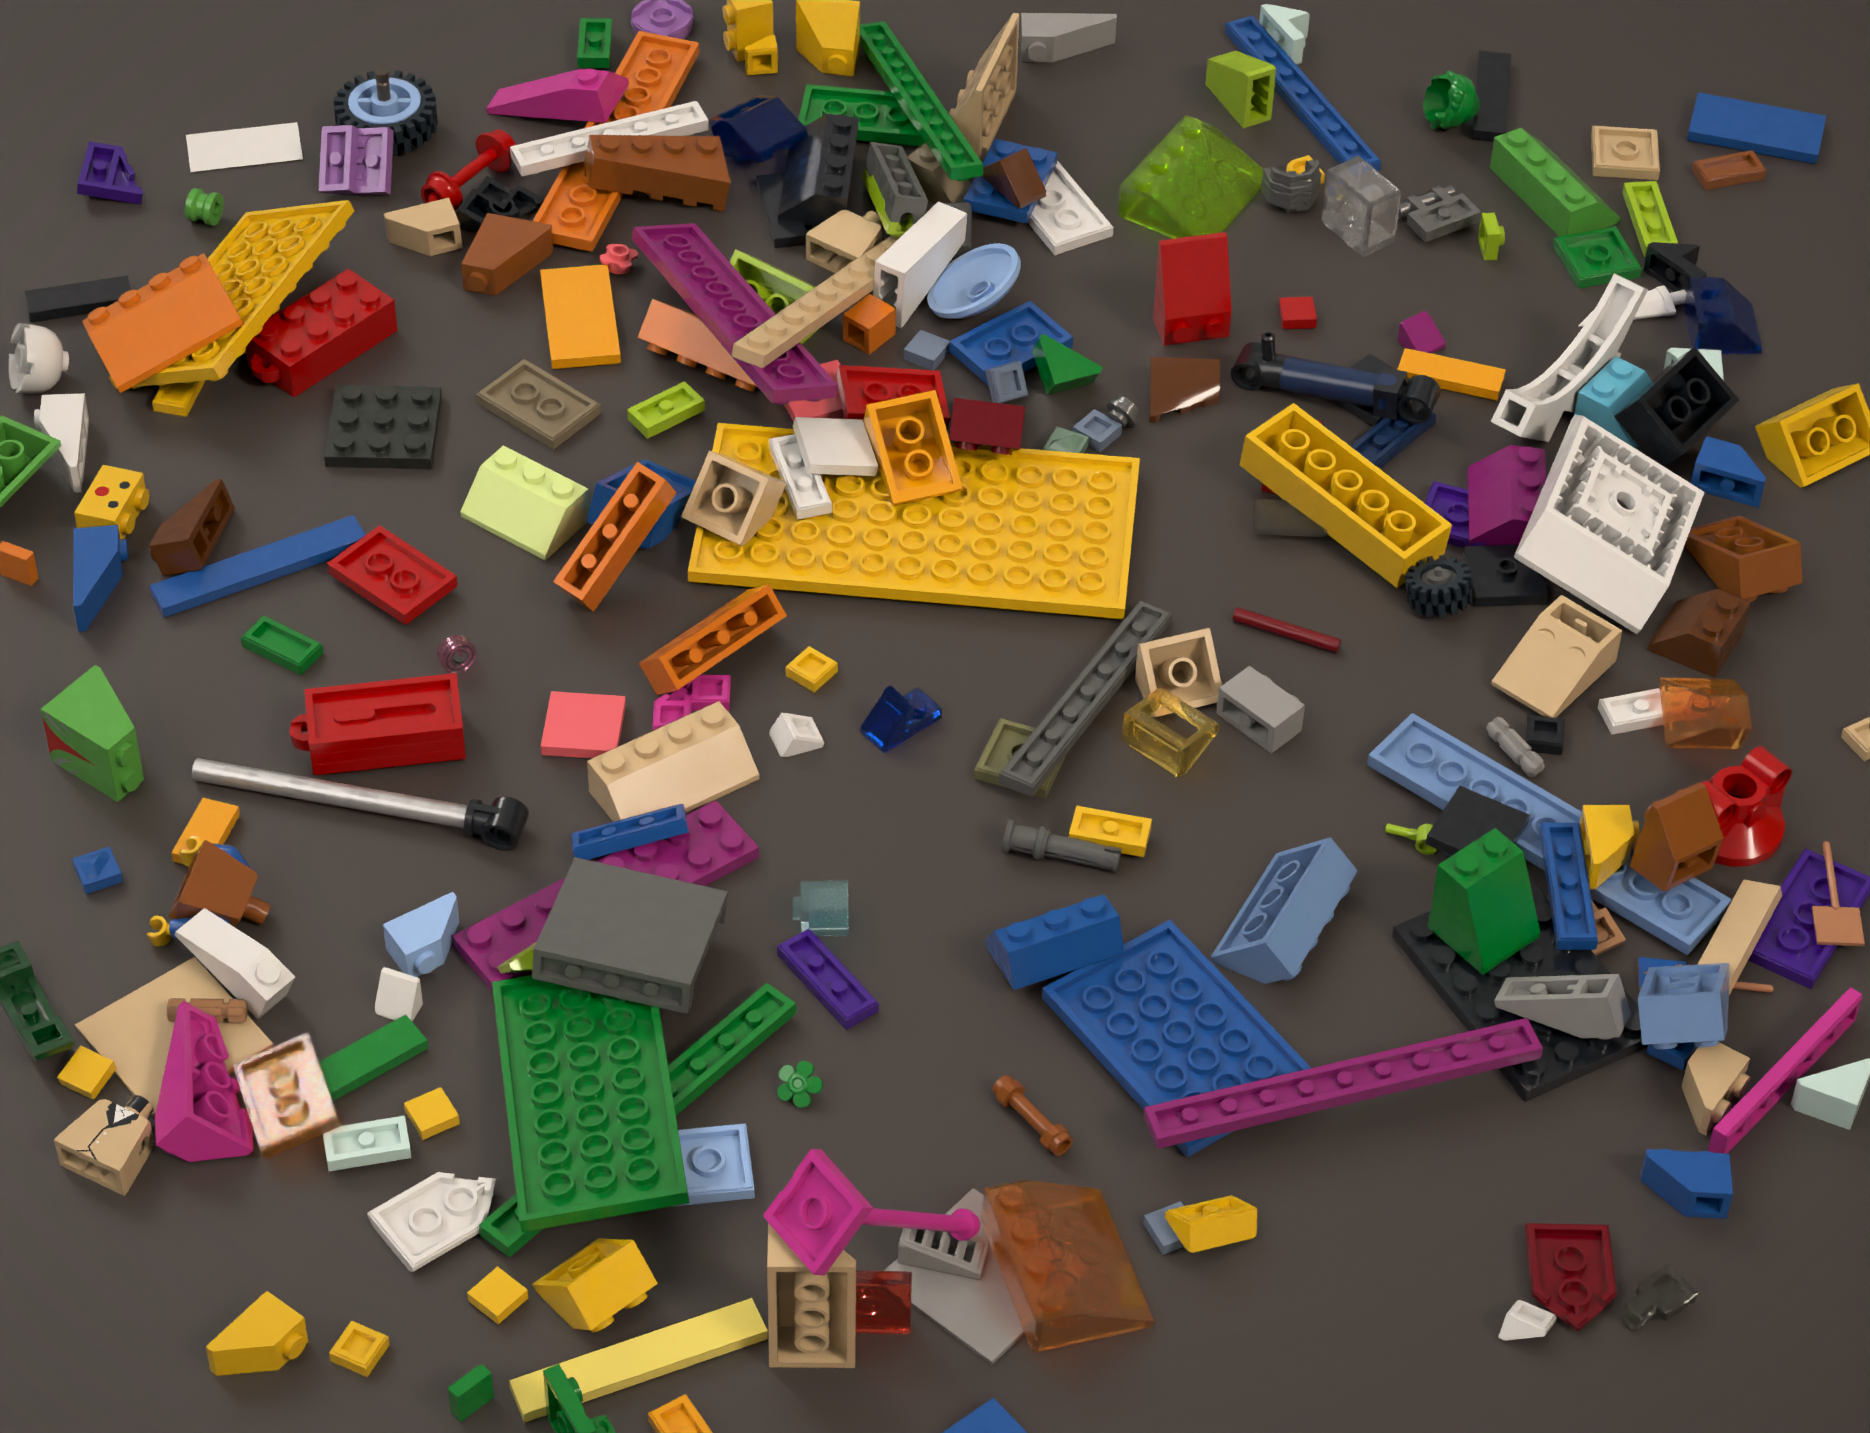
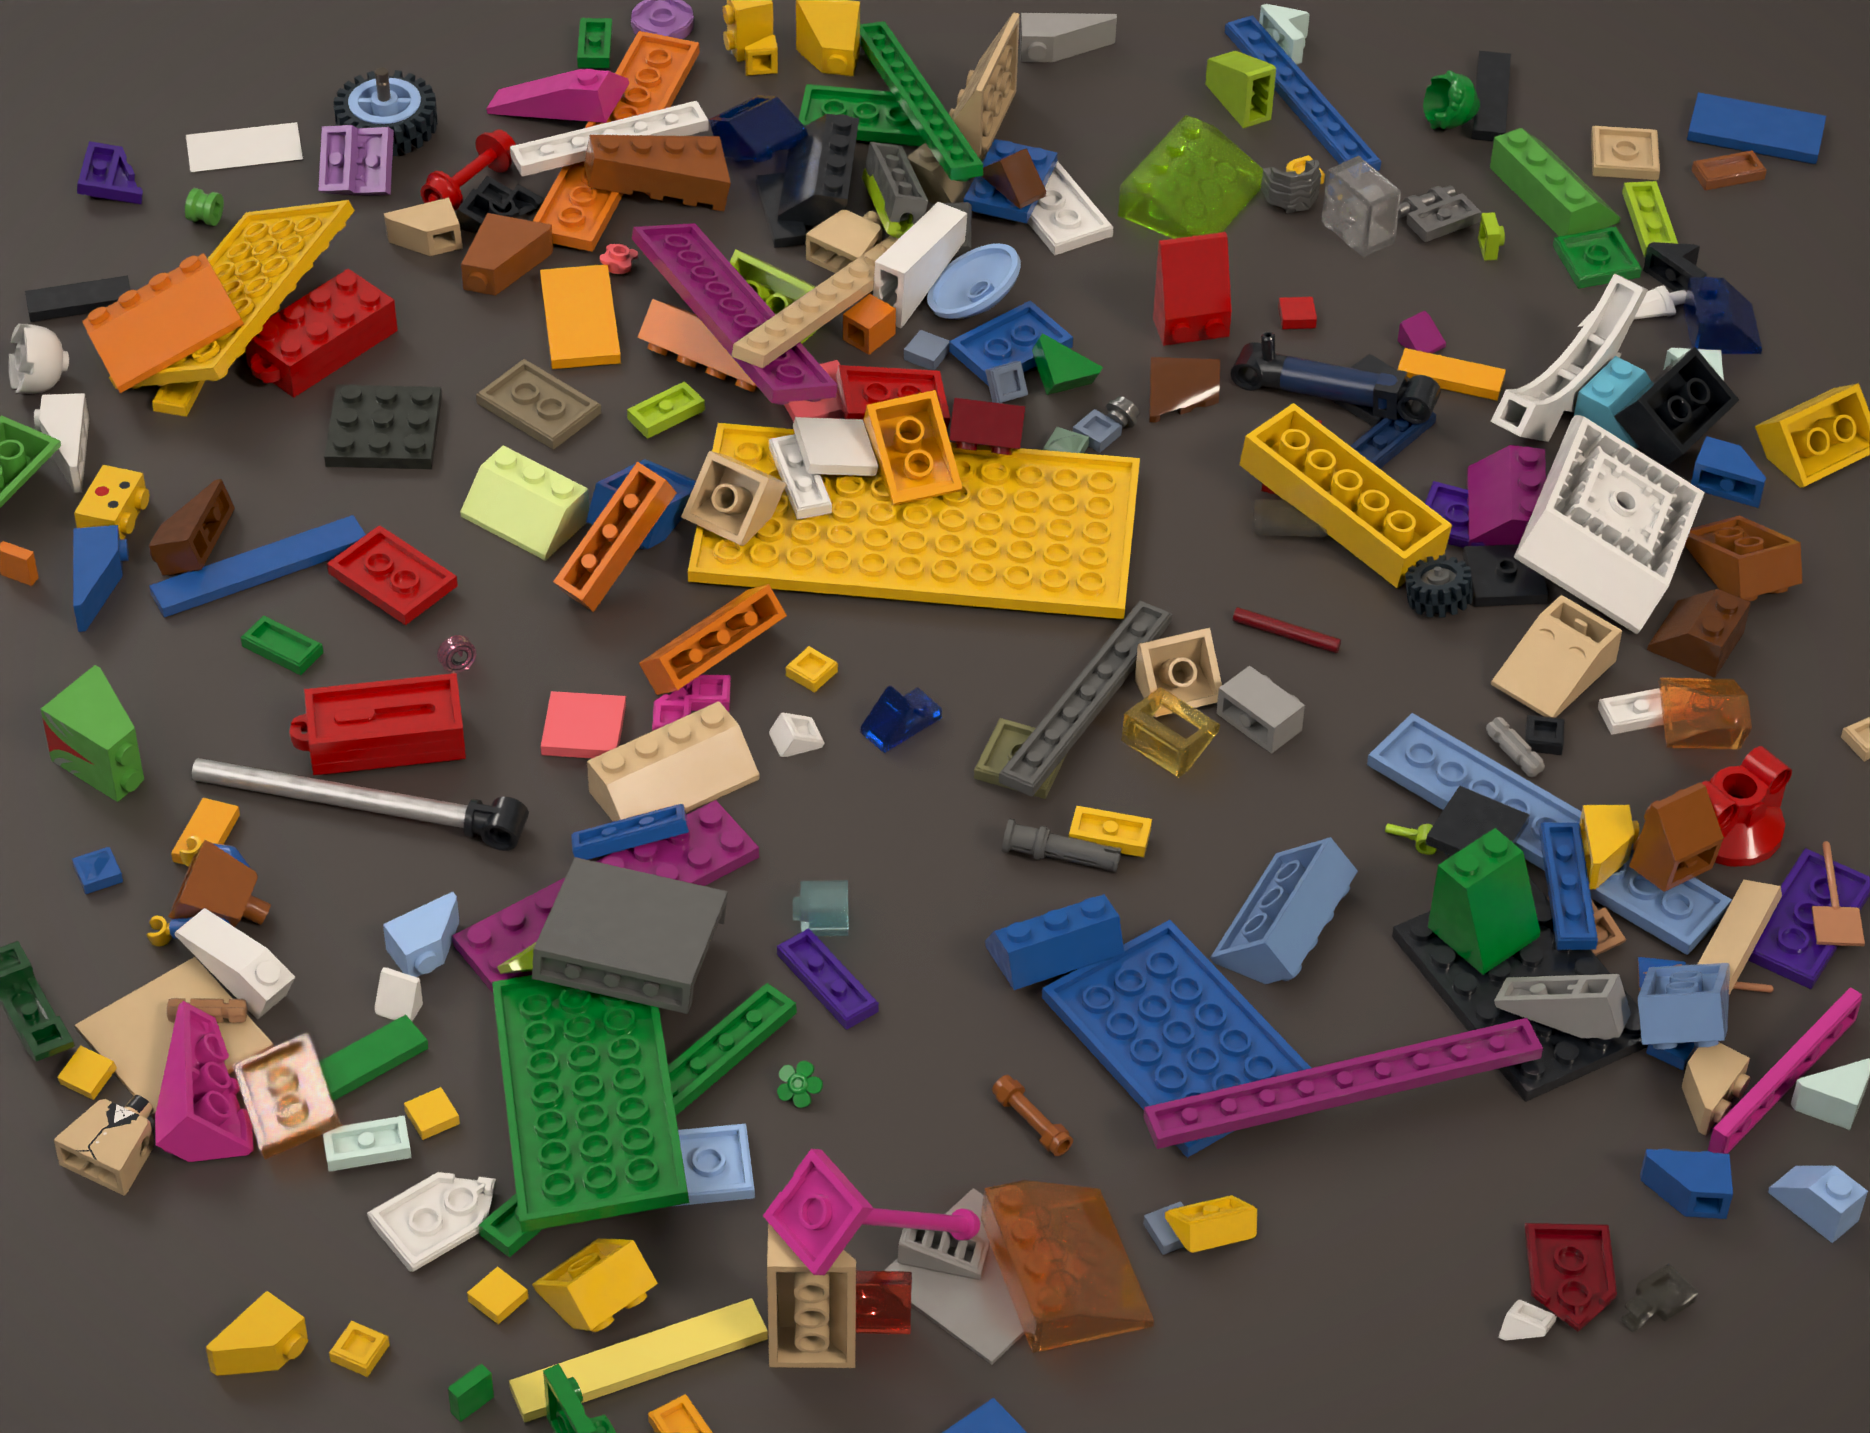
none -> light blue slope [1768,1166,1868,1243]

